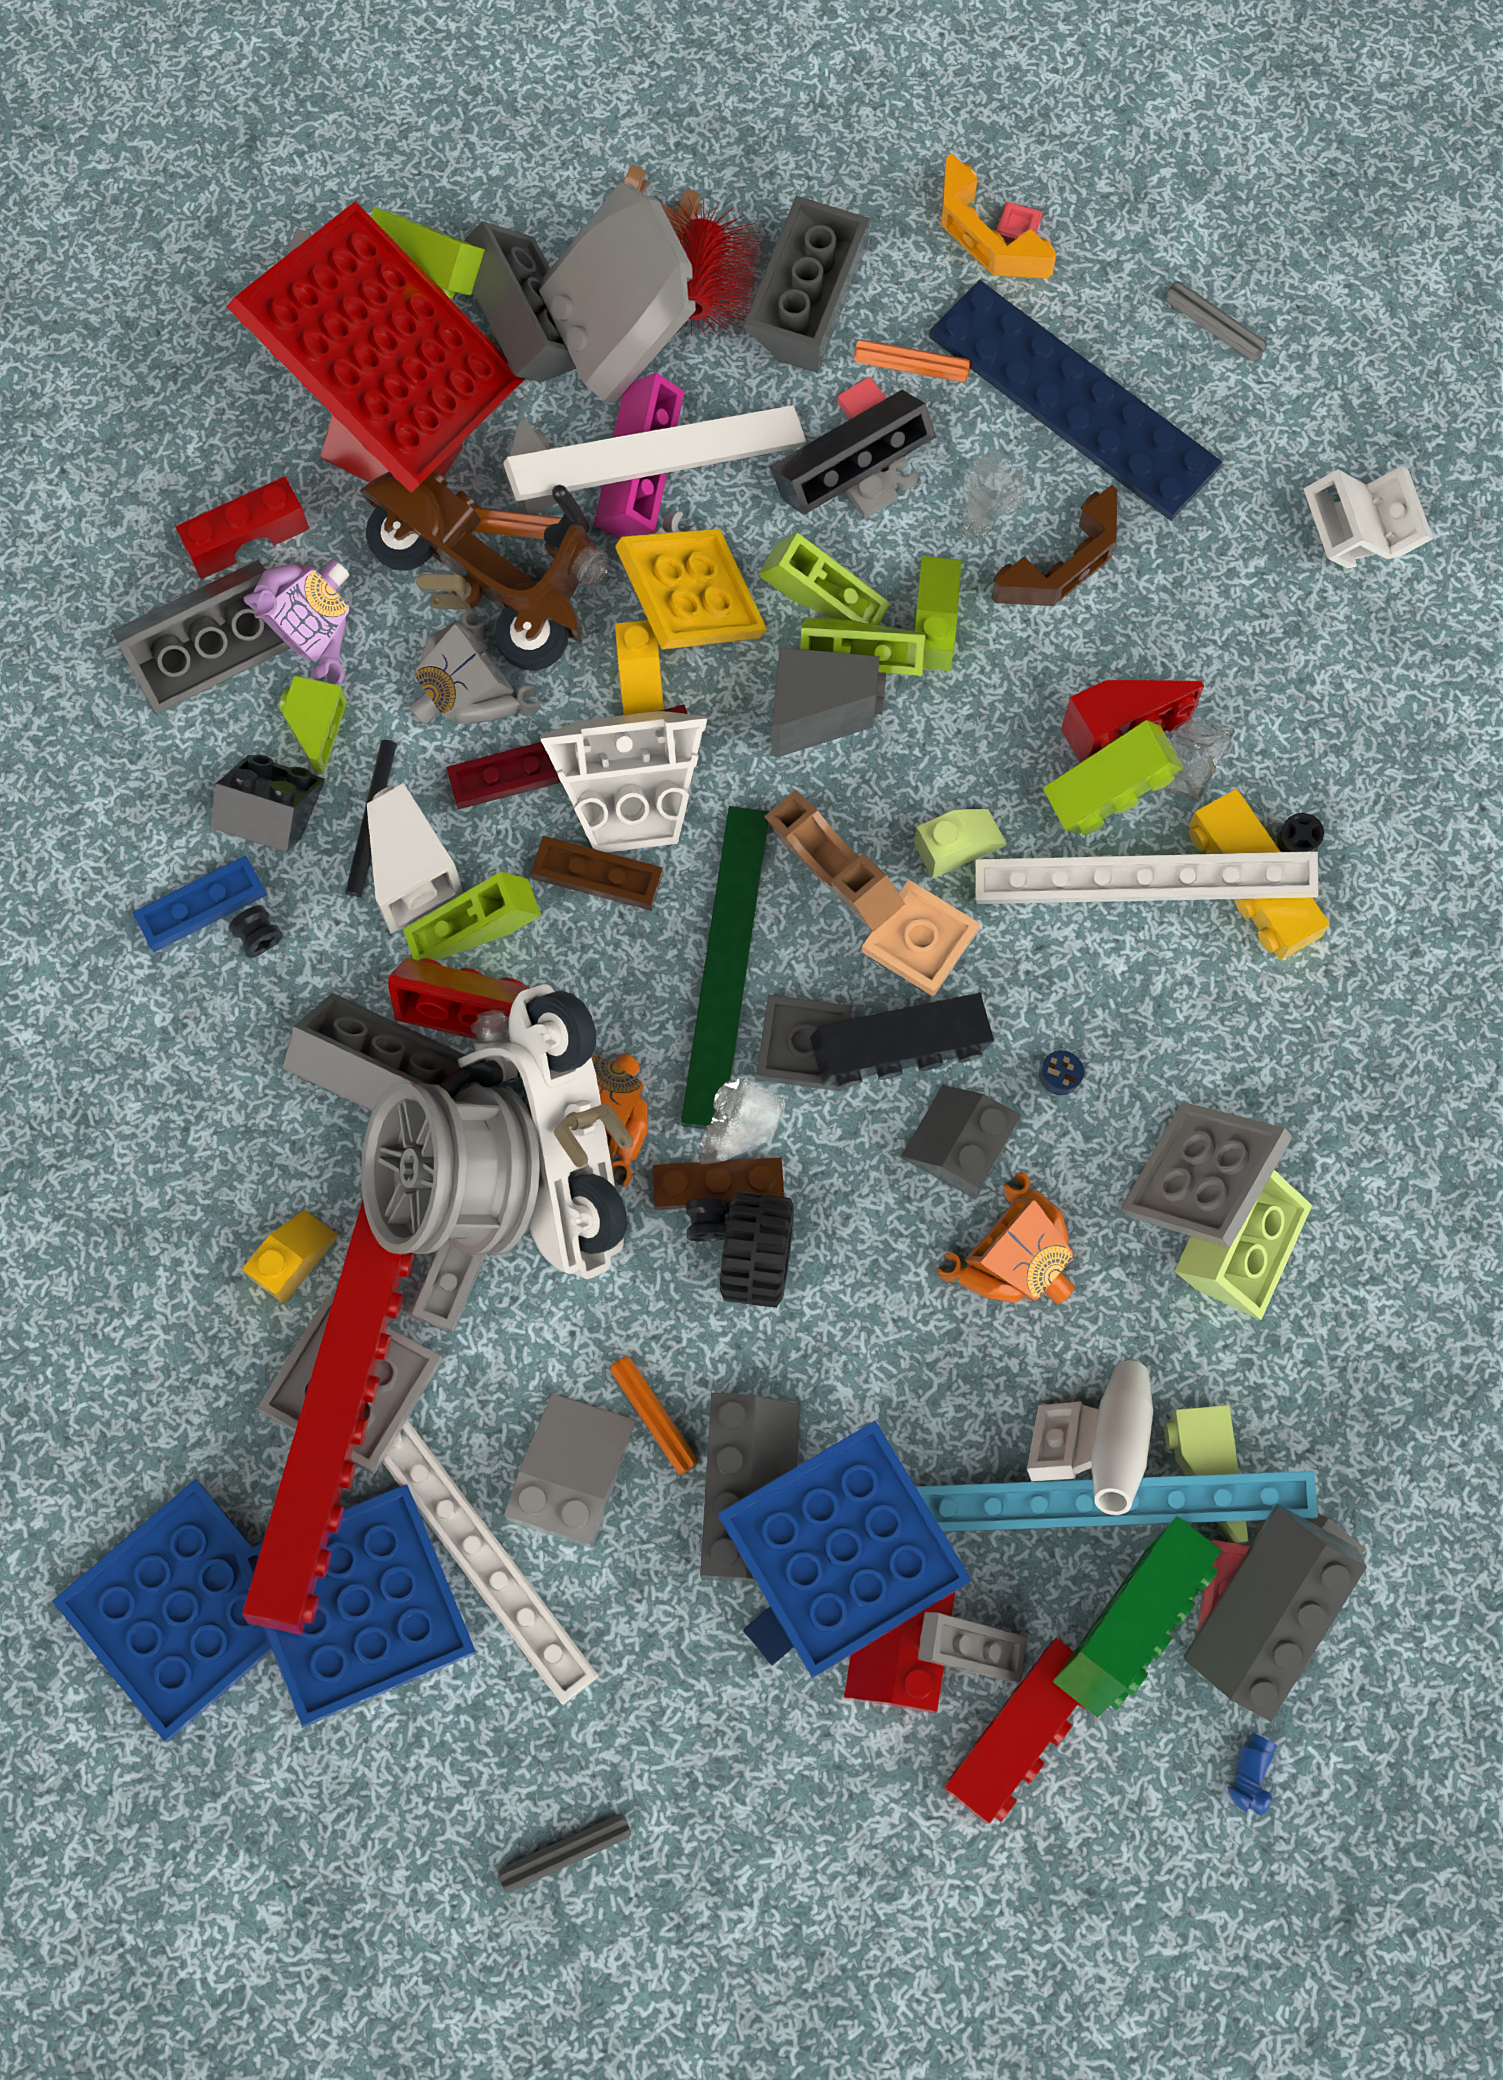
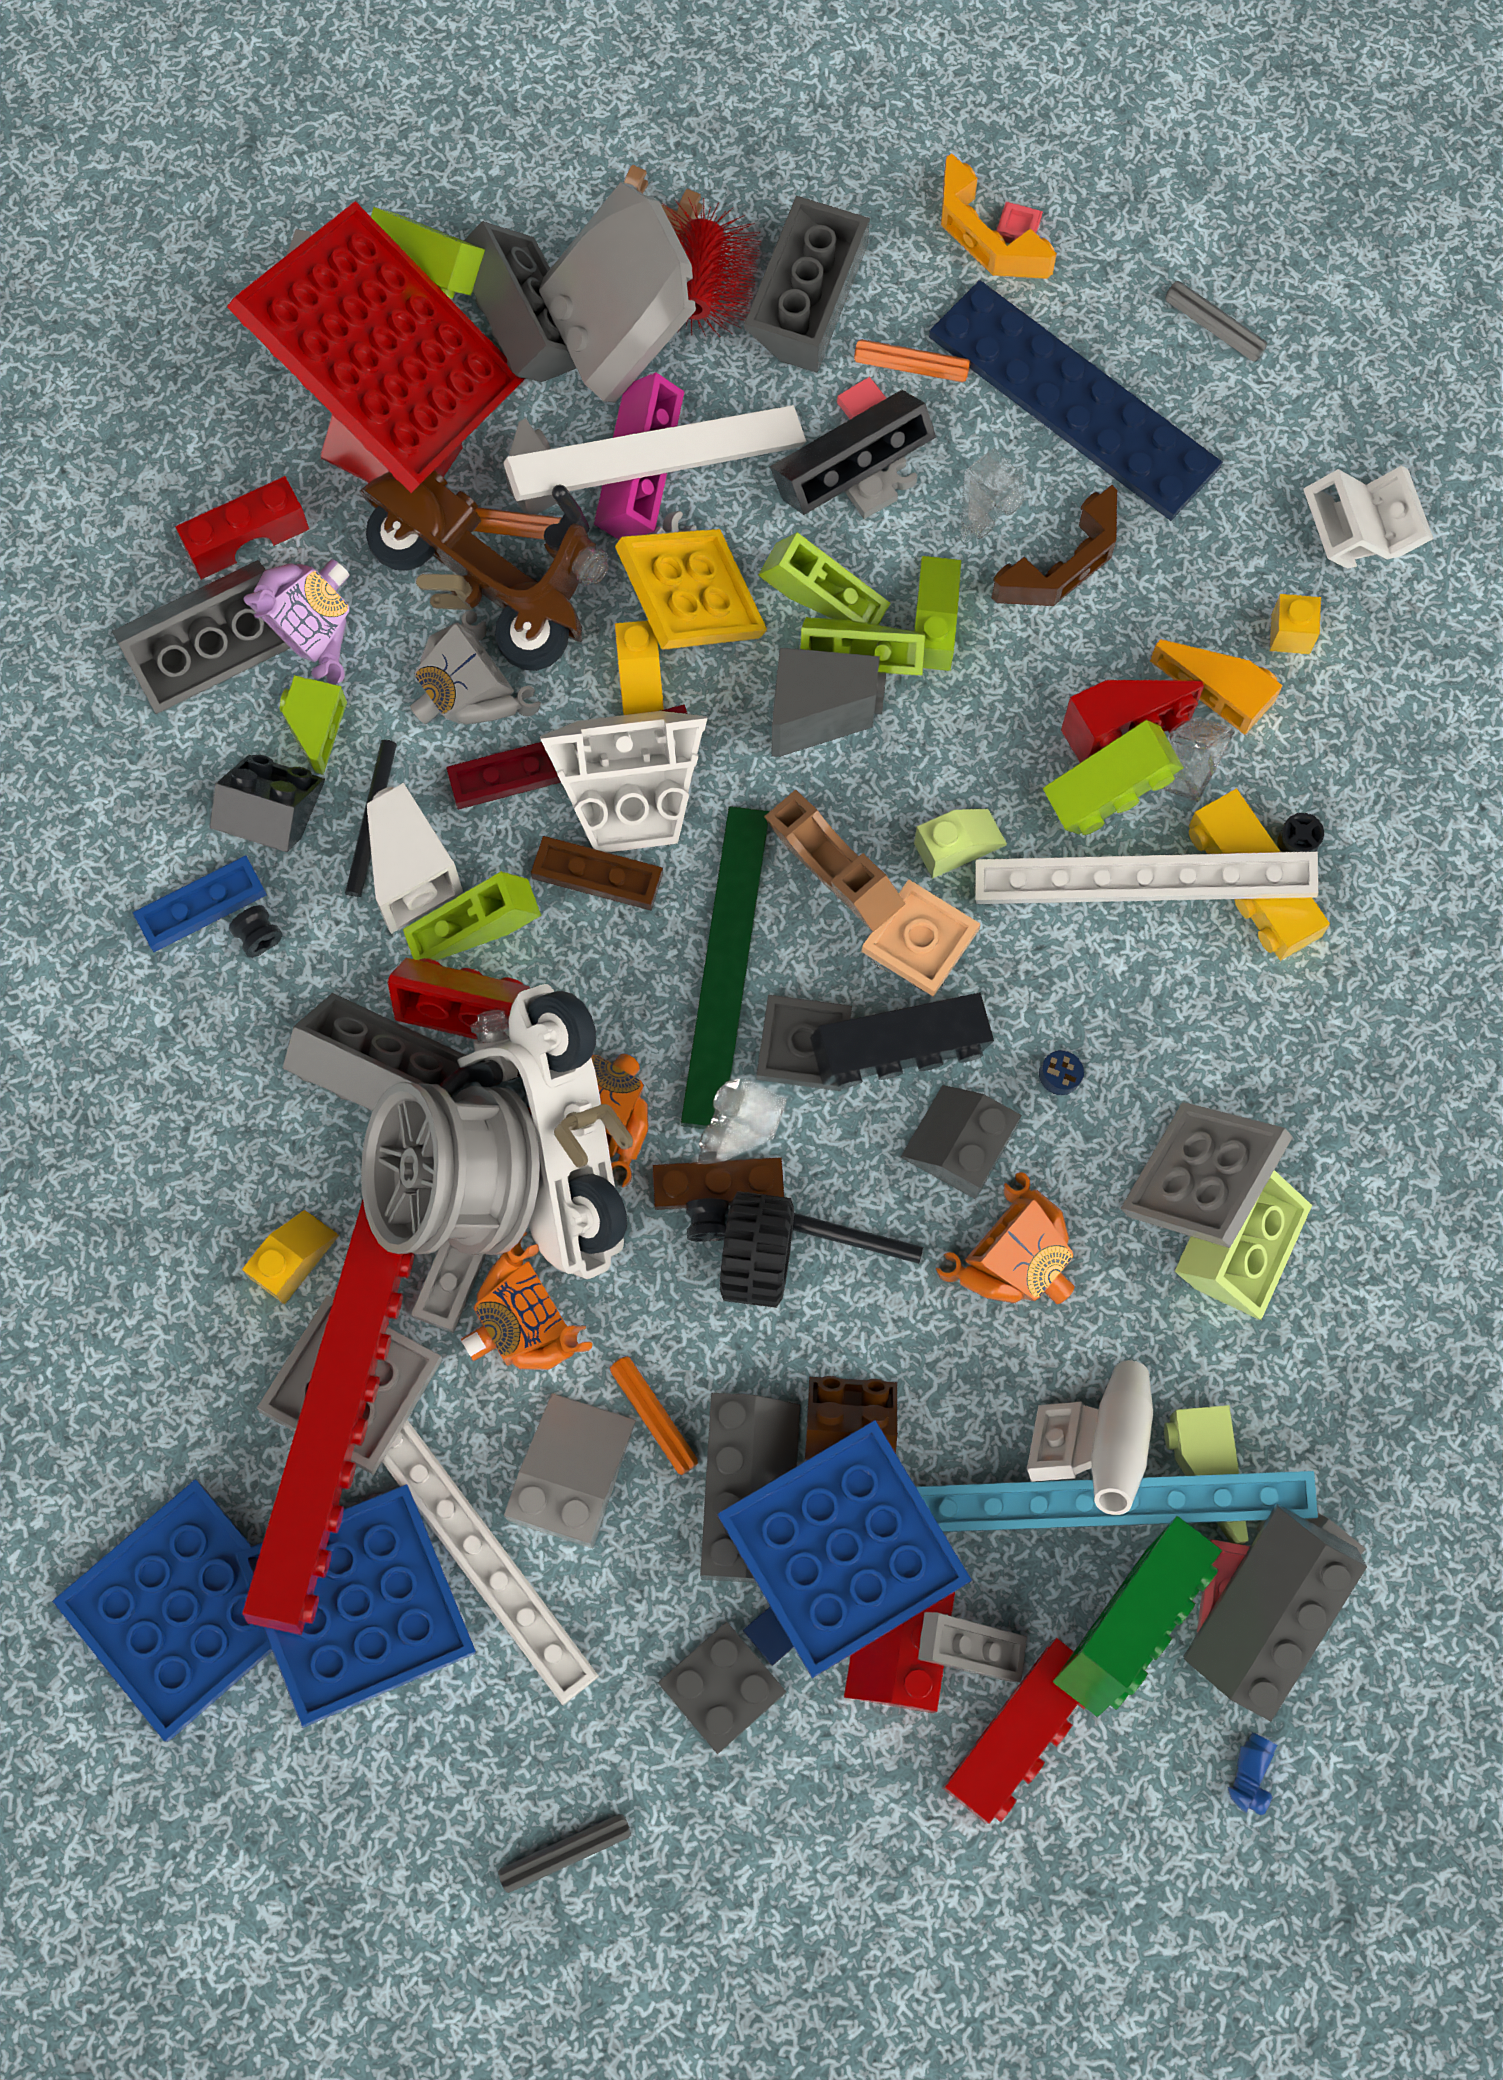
none -> orange torso [461,1232,592,1370]
none -> dark grey plate [658,1621,787,1755]
none -> black bar [793,1213,923,1264]
none -> reddish brown slope [804,1376,898,1462]
none -> light orange slope [1150,639,1283,735]
none -> yellow brick [1270,594,1321,654]

